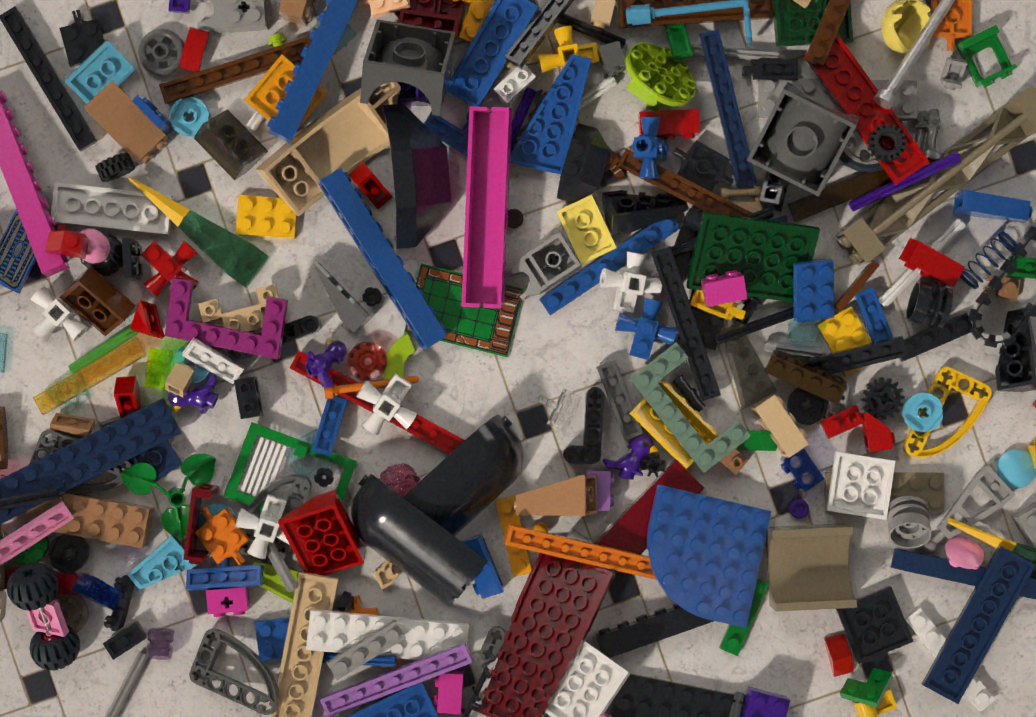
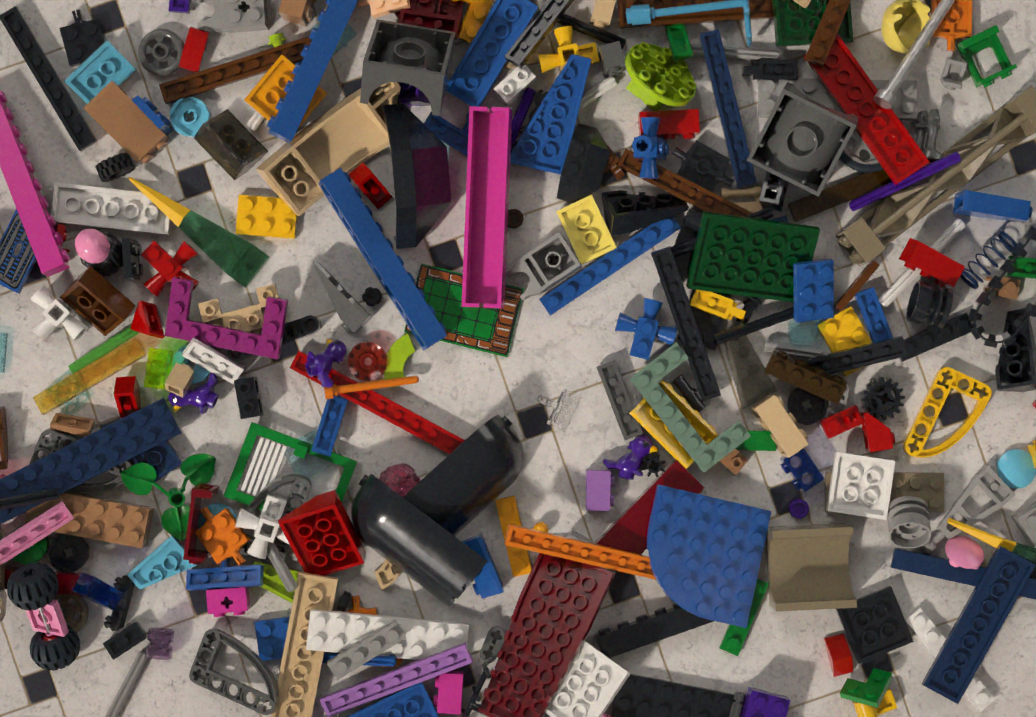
red slope [45,230,89,259] -> none
black plate [314,468,334,487] -> none
white brick [356,373,417,435] -> none
medium nougat slope [514,474,597,516] -> none
black beam [563,387,604,464] -> none
white brick [600,251,662,313] -> none
dark pink brick [701,270,747,307] -> none
black tyre [867,124,907,163] -> none
medium azure plate [901,392,943,432] -> none

